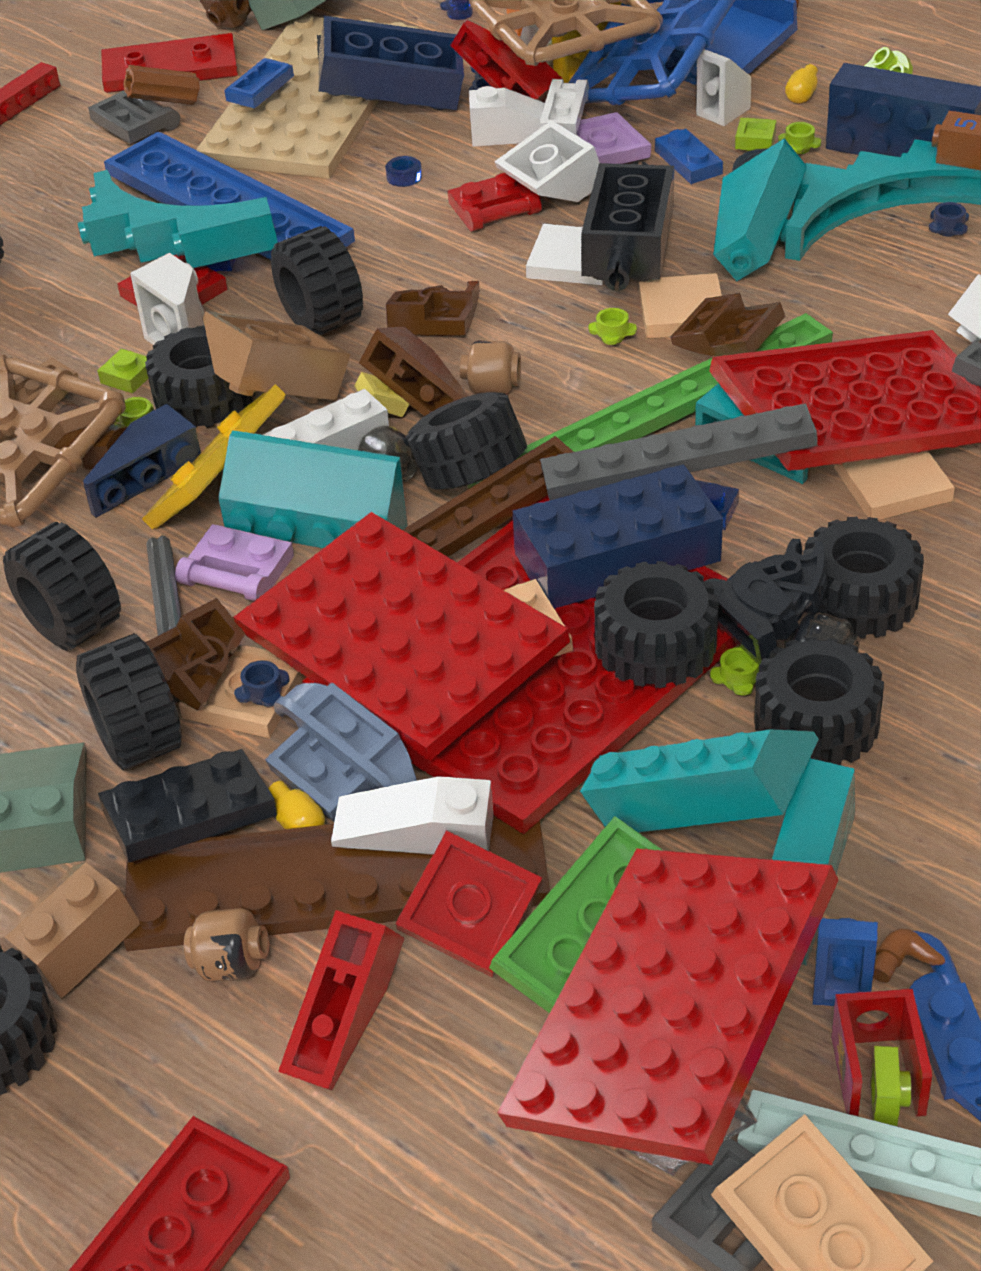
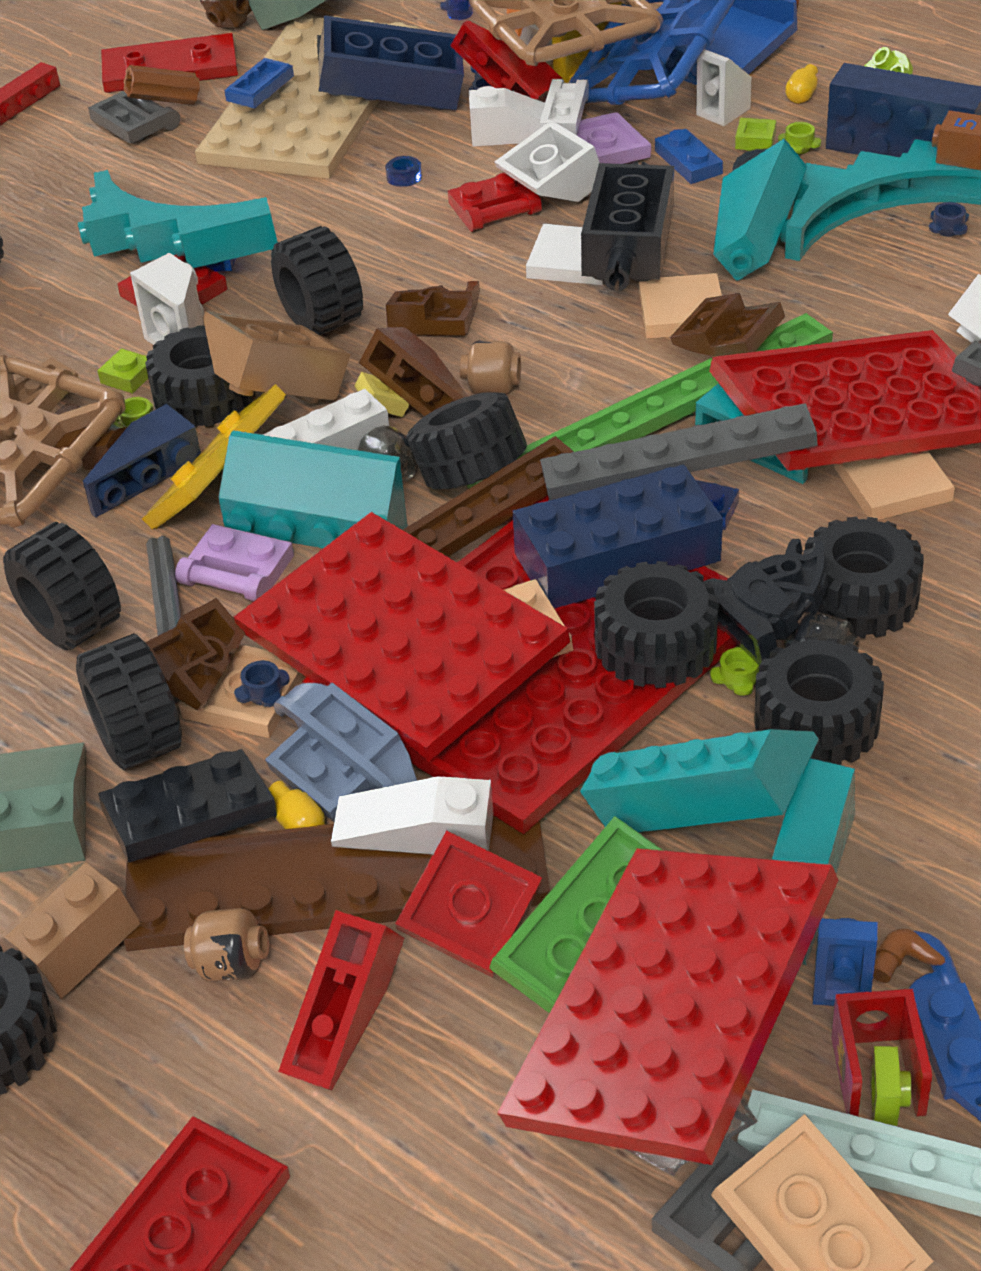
blue plate [104,131,355,260] -> none
lime plate [588,308,637,345] -> none

